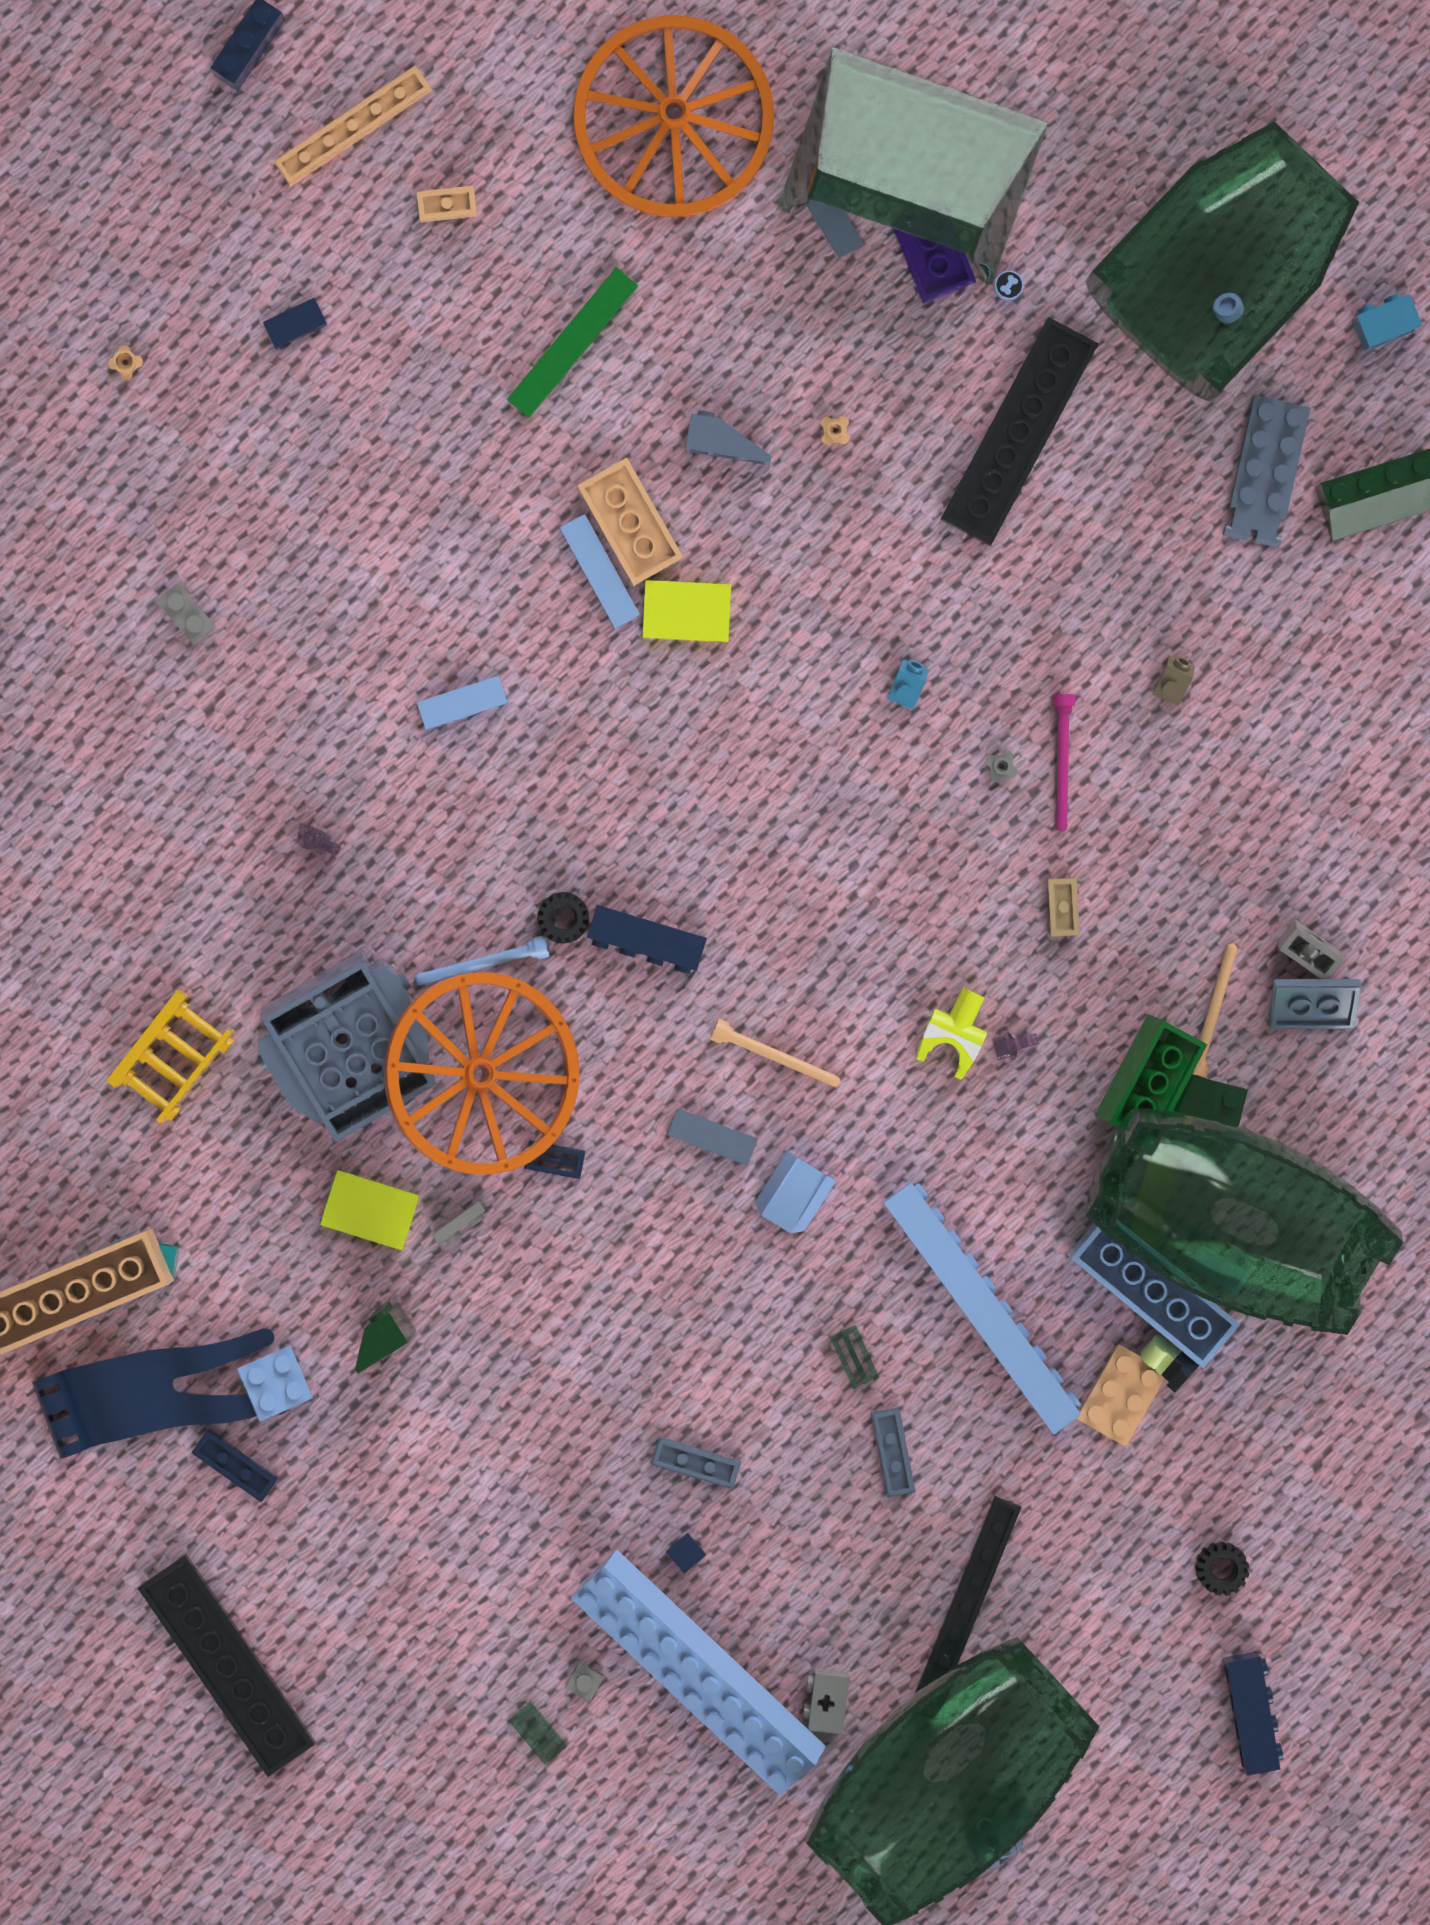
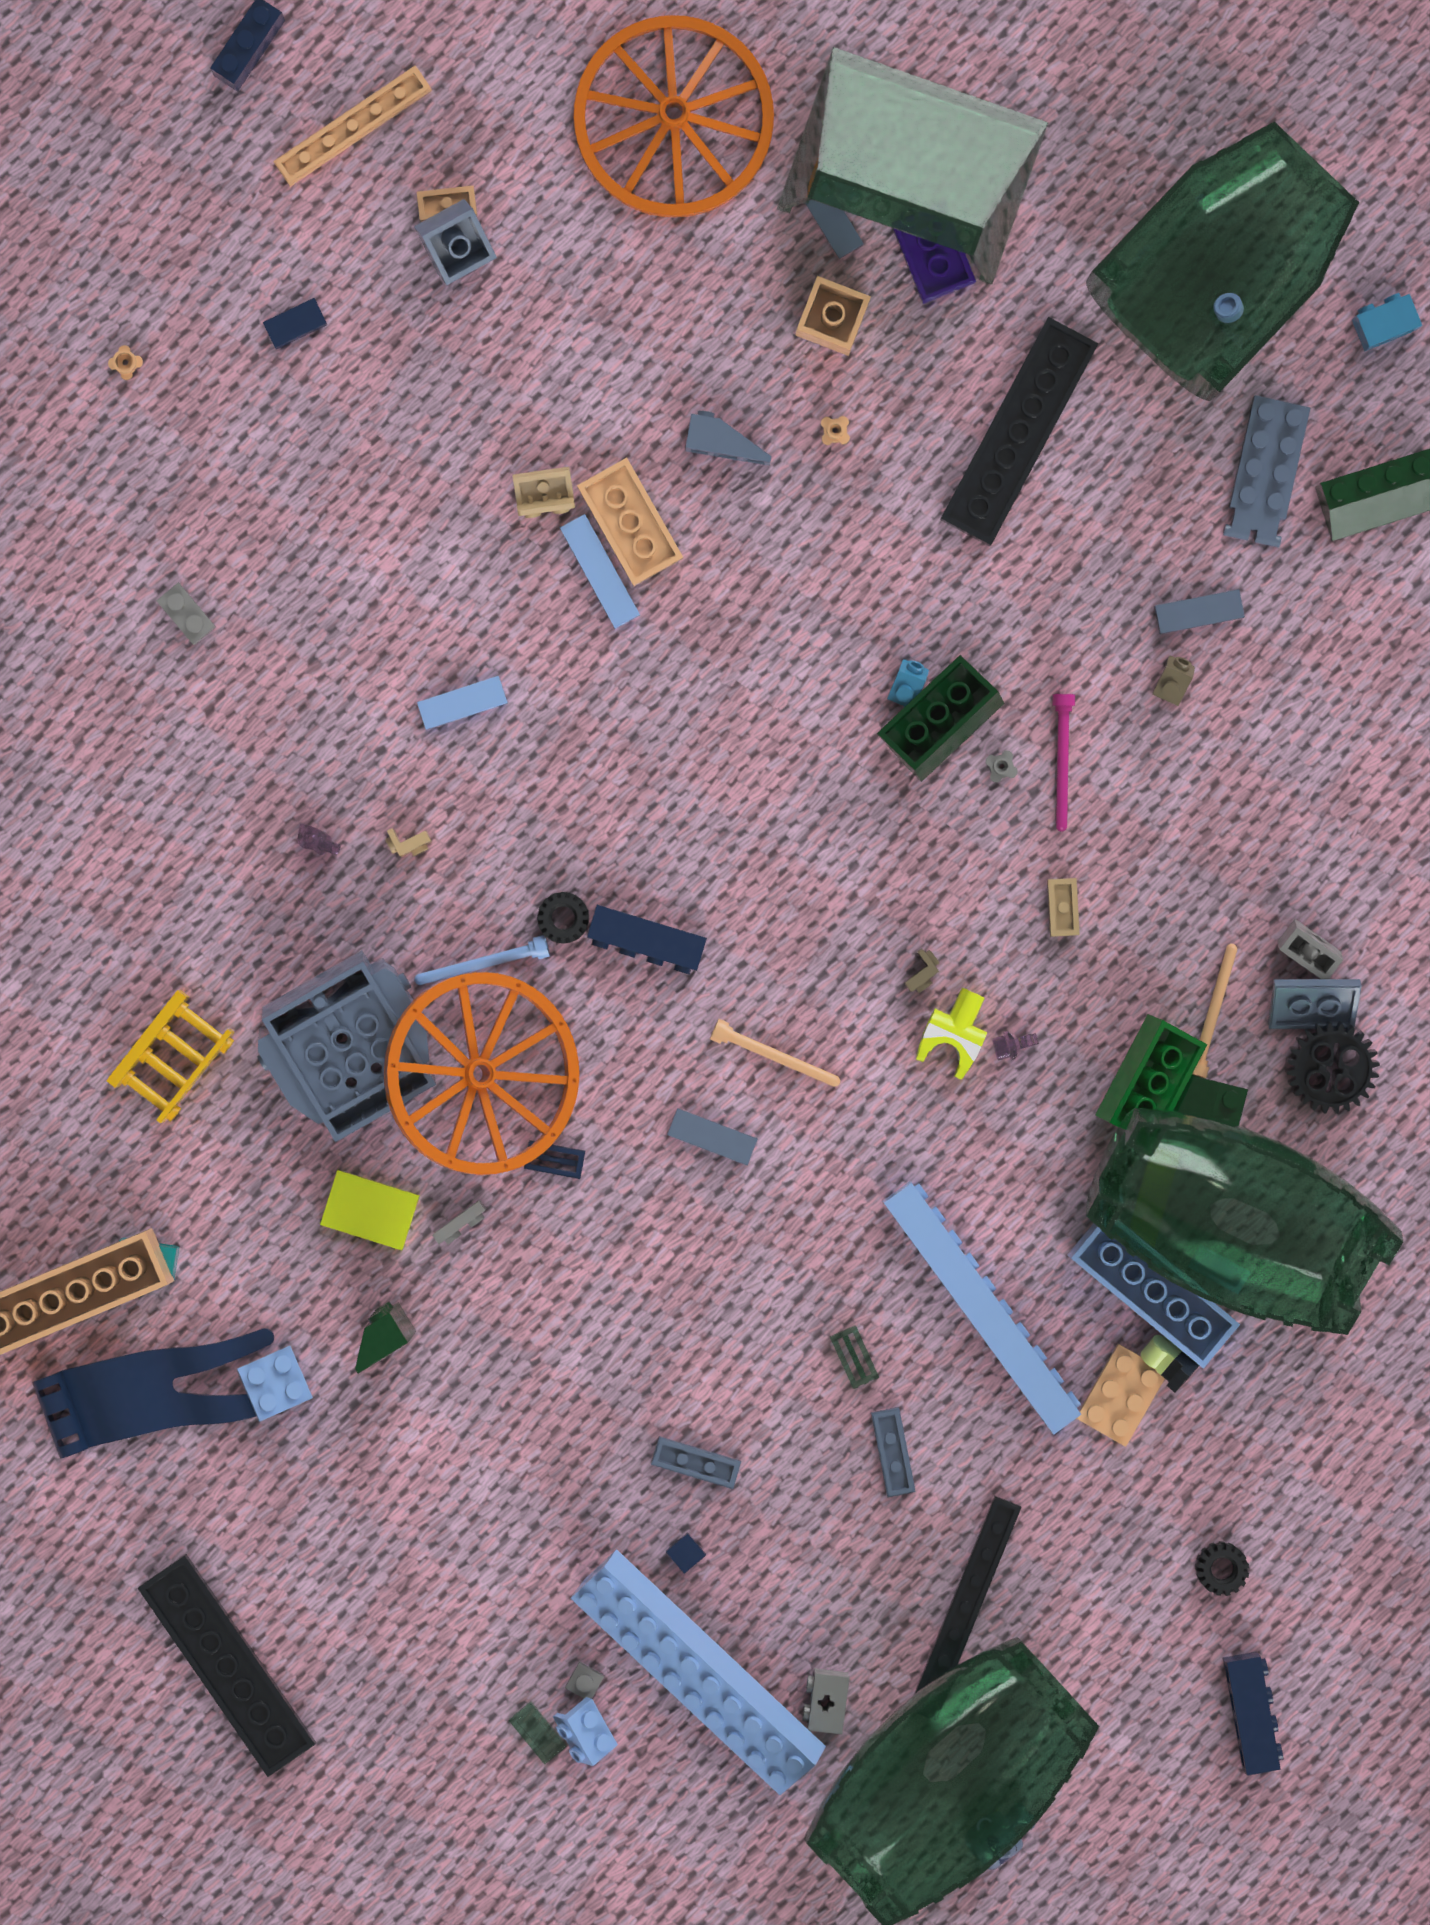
dark blue tile [191,1429,279,1502] -> none
green tile [507,267,638,419] -> none
neon yellow tile [643,580,731,642] -> none
light blue slope [755,1150,836,1233] -> none
tile [994,271,1023,301] -> none
none -> tan bracket [385,828,432,857]
none -> sand blue brick [414,199,497,285]
none -> tan bracket [513,467,575,518]
none -> light blue bracket [553,1697,618,1766]
none -> light nougat brick [795,276,871,356]
none -> dark green slope [877,655,1005,782]
none -> dark tan bracket [904,948,939,993]
none -> sand blue tile [1154,589,1245,634]
none -> black gear [1285,1021,1380,1114]

